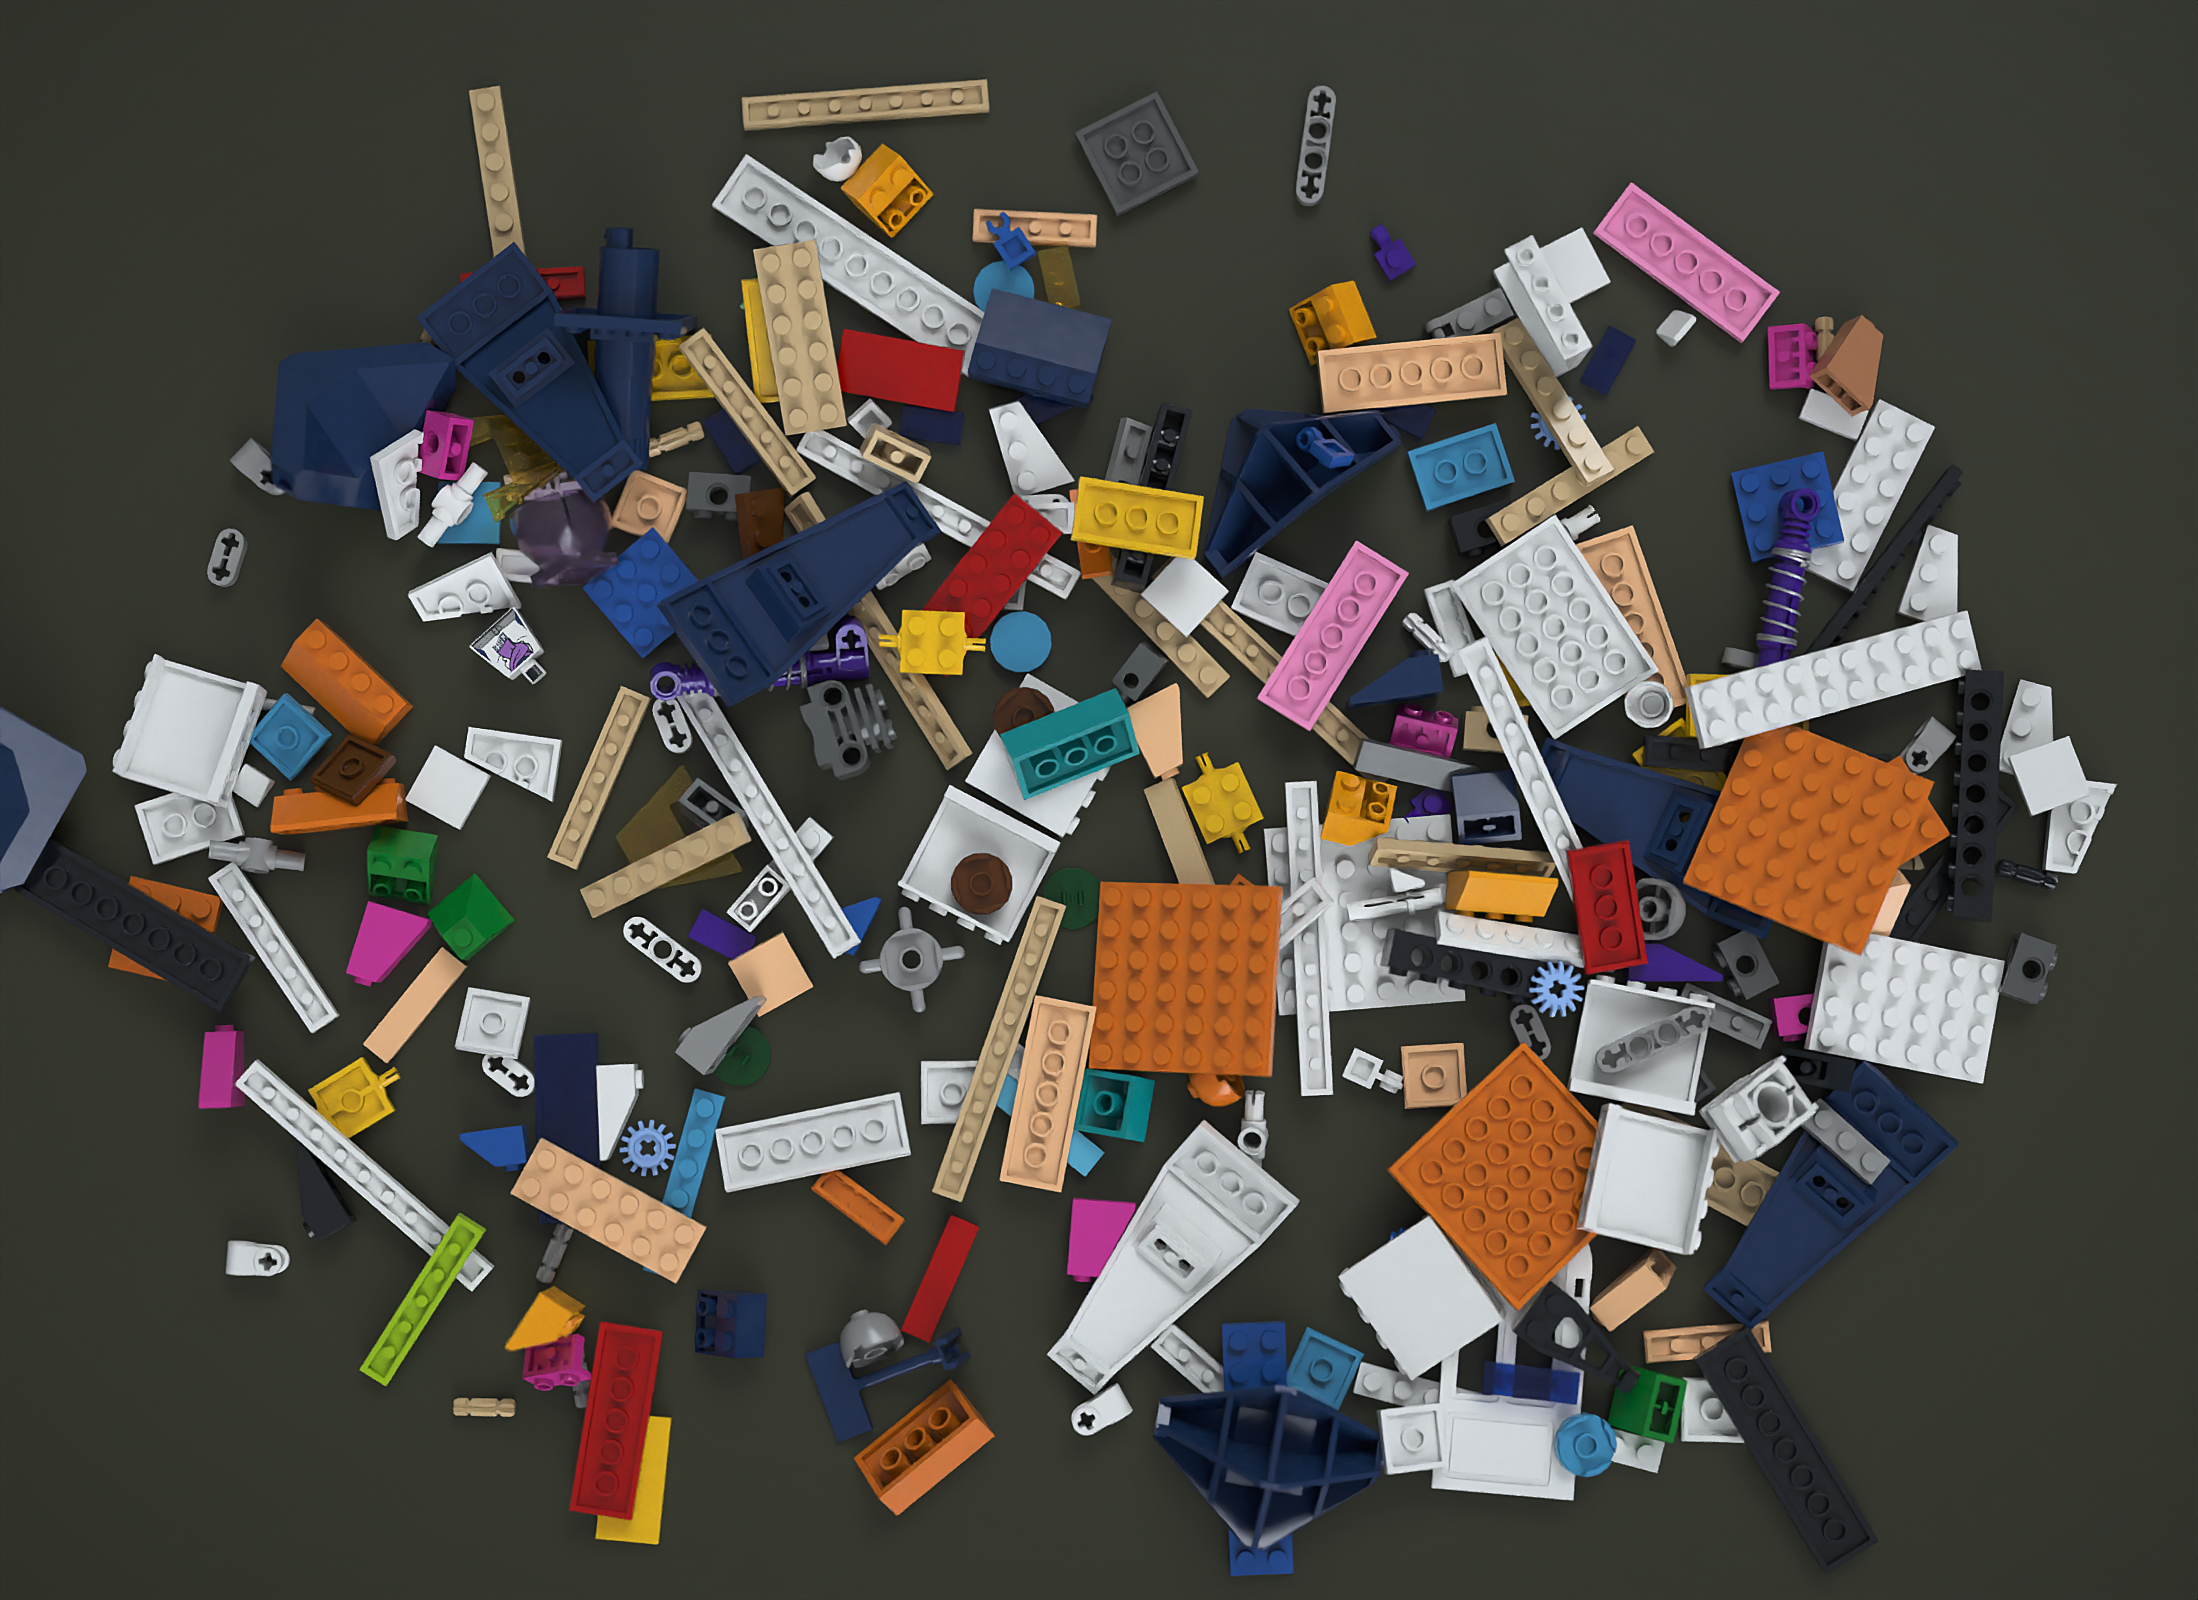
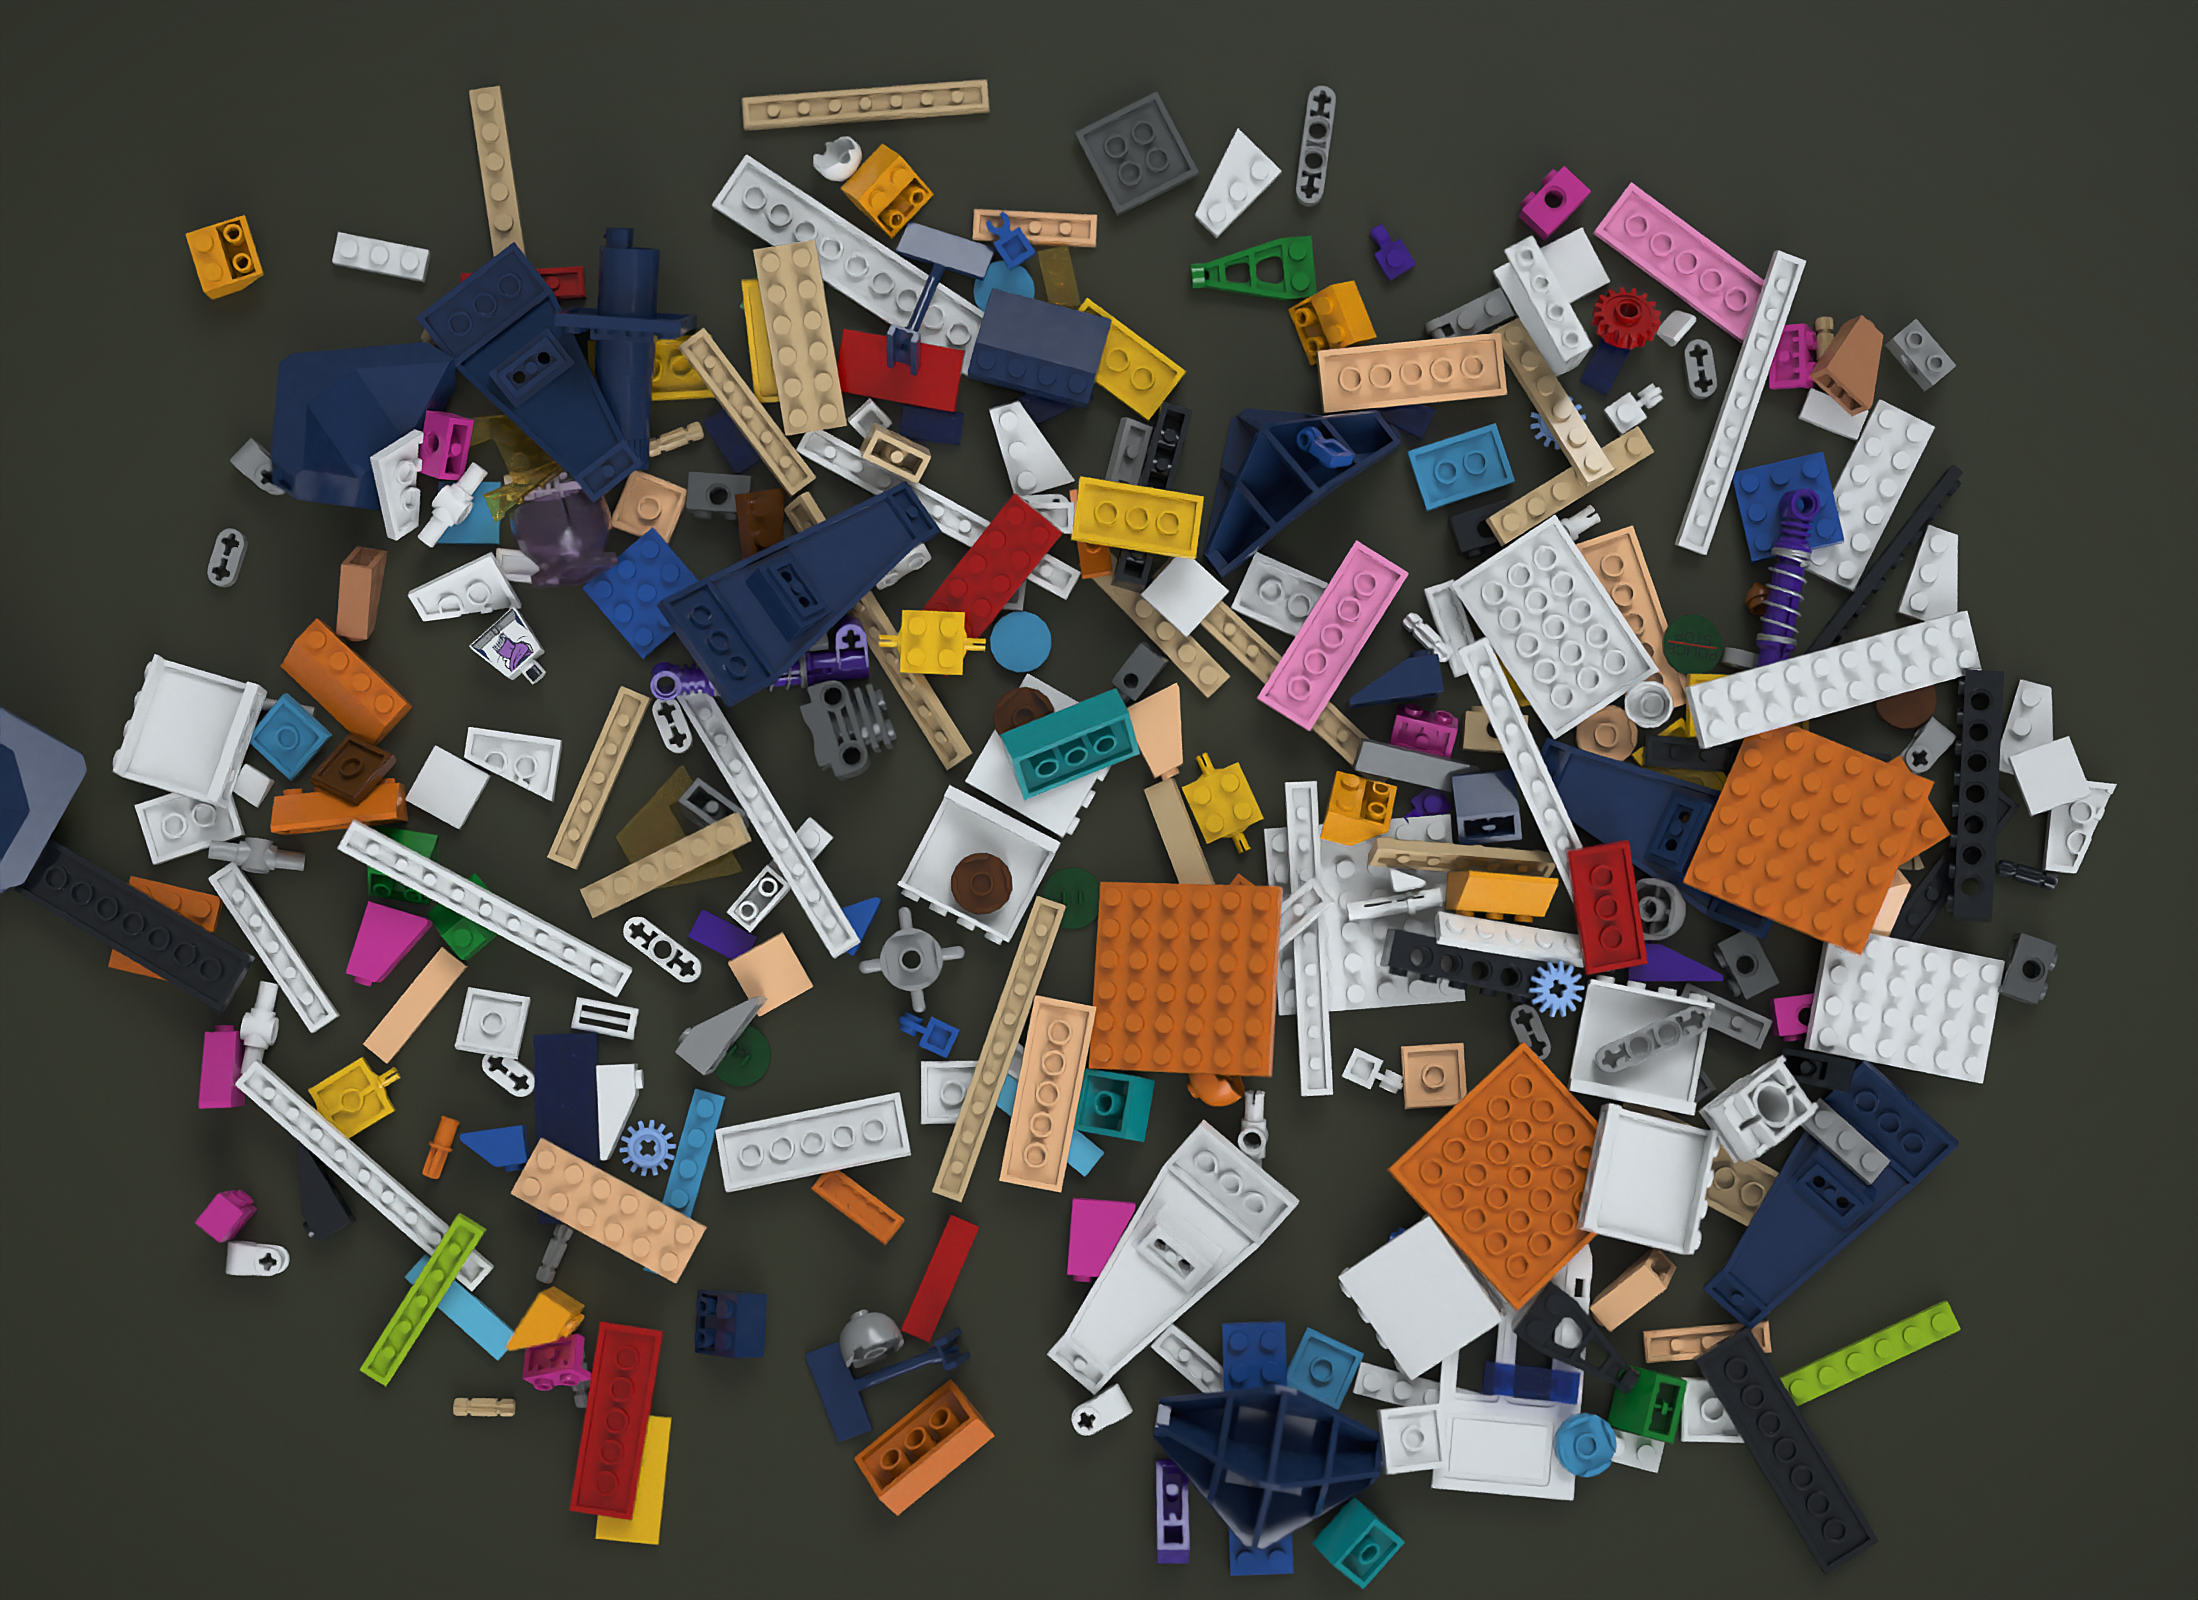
none -> light orange slope [185,215,264,299]
none -> dark pink brick [195,1190,258,1243]
none -> white pin [240,981,279,1074]
none -> white plate [332,232,431,282]
none -> nougat slope [336,546,387,641]
none -> white plate [337,819,632,997]
none -> medium azure tile [405,1253,515,1361]
none -> orange axle [422,1116,460,1179]
none -> white tile [571,997,640,1040]
none -> piece [887,221,996,376]
none -> blue plate [898,1011,960,1058]
none -> yellow plate [1078,298,1186,422]
none -> dark purple slope [1156,1460,1189,1563]
none -> green plate [1190,236,1317,301]
none -> white wing [1195,129,1282,238]
none -> teal slope [1312,1497,1405,1589]
none -> dark pink brick [1518,166,1591,241]
none -> light nougat tile [1575,705,1638,762]
none -> red gear [1592,287,1661,349]
none -> white plate [1603,384,1664,436]
none -> dark green piece [1662,615,1722,675]
none -> white plate [1674,250,1806,555]
none -> light grey beam [1682,339,1717,399]
none -> dark orange plate [1745,582,1769,615]
none -> lime plate [1780,1300,1961,1406]
none -> reddish brown tile [1873,685,1937,730]
none -> light grey brick [1885,319,1956,392]

